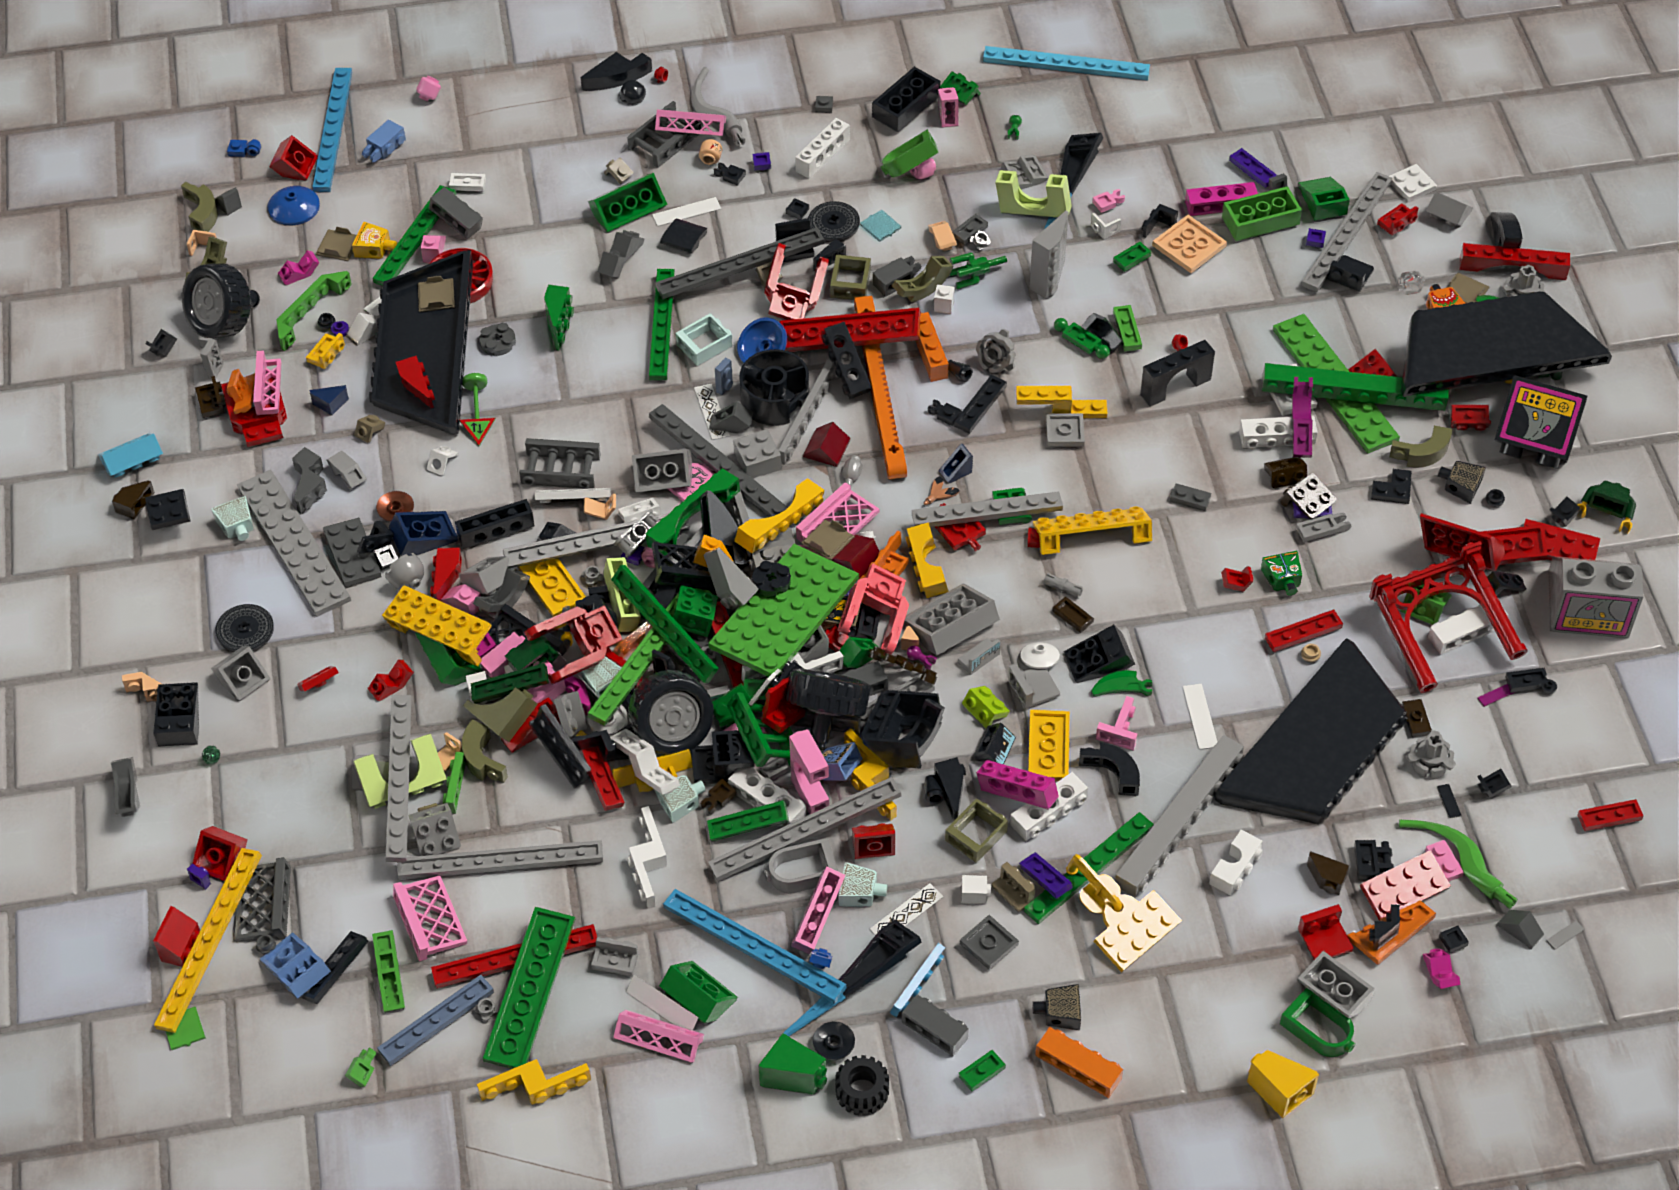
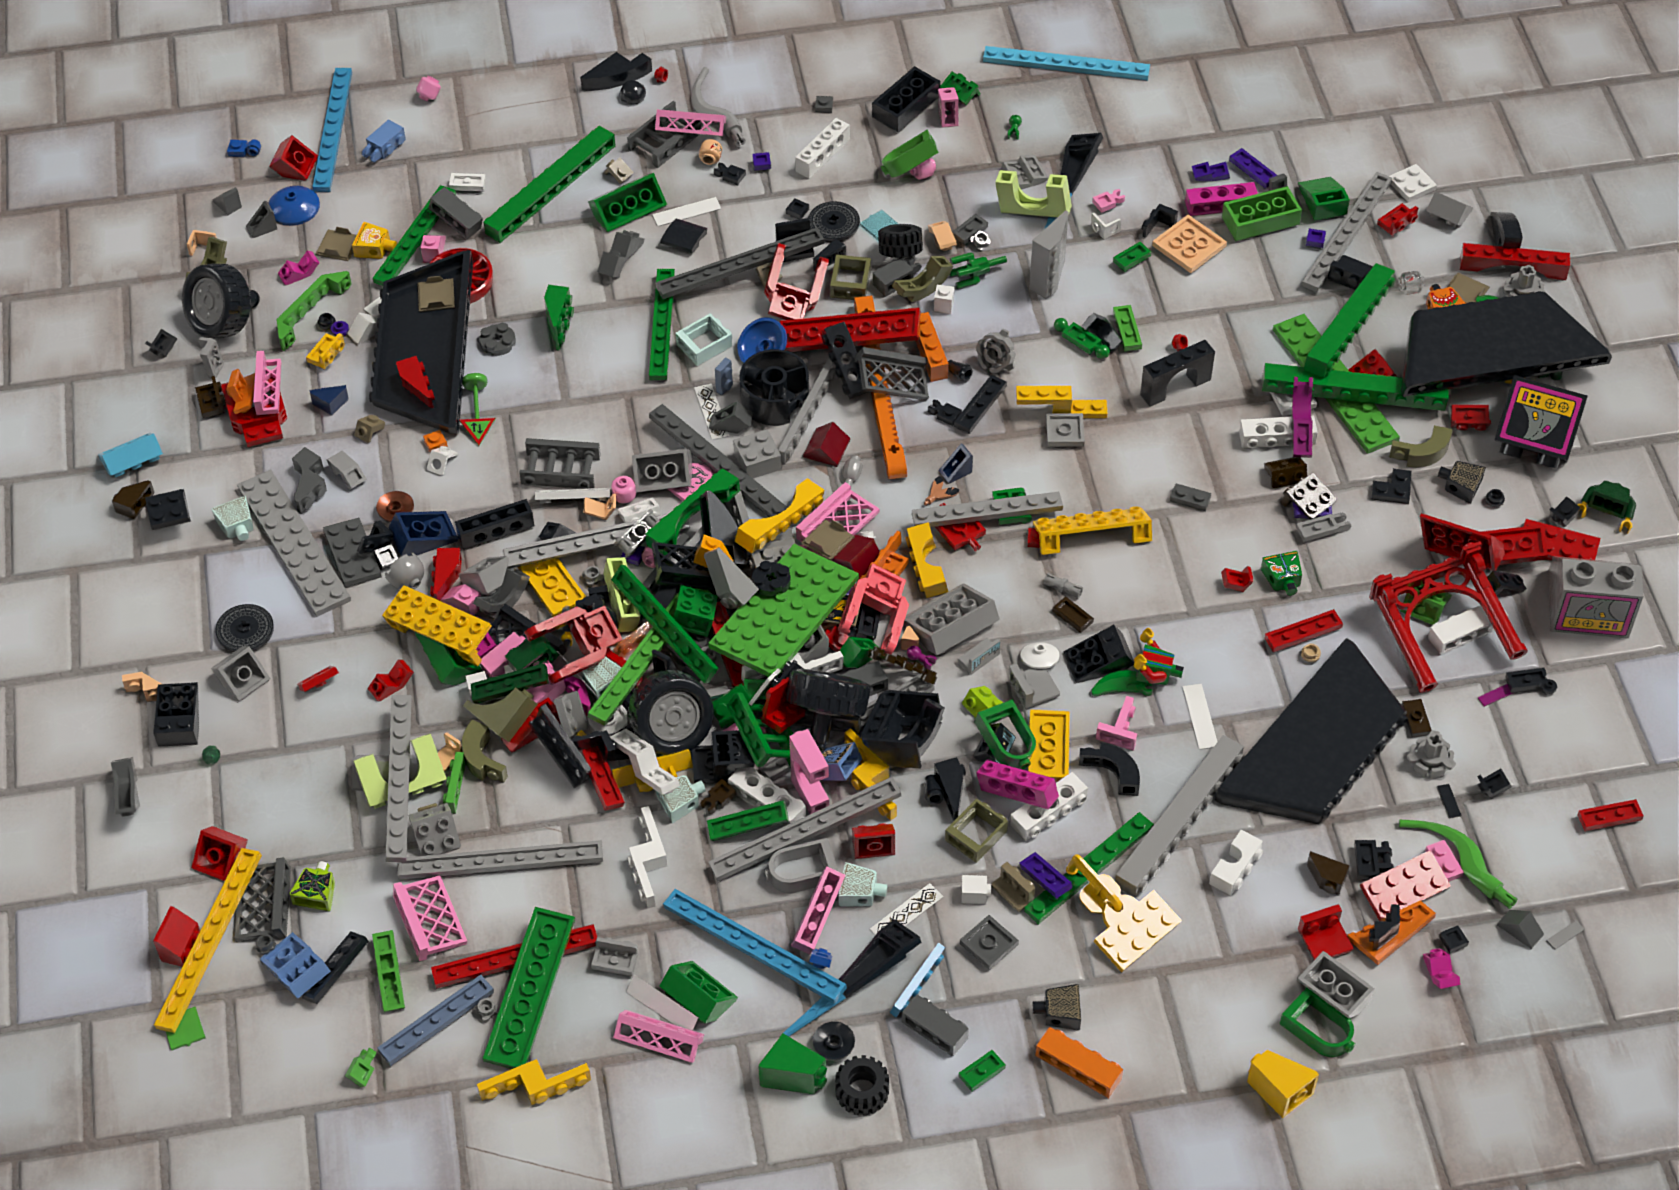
olive arch [181,181,218,232] -> none
dark purple plate [187,863,211,890] -> none
none -> dark grey slope [246,200,277,238]
none -> torso [290,861,335,911]
none -> orange plate [423,430,448,453]
none -> green brick [483,125,616,243]
none -> bright pink head [611,476,636,504]
none -> dark grey fence [854,347,929,401]
none -> black tyre [878,224,923,258]
none -> green window [974,700,1036,769]
none -> torso [1134,628,1184,685]
none -> dark purple slope [1192,162,1230,181]
none -> green brick [1303,263,1396,378]

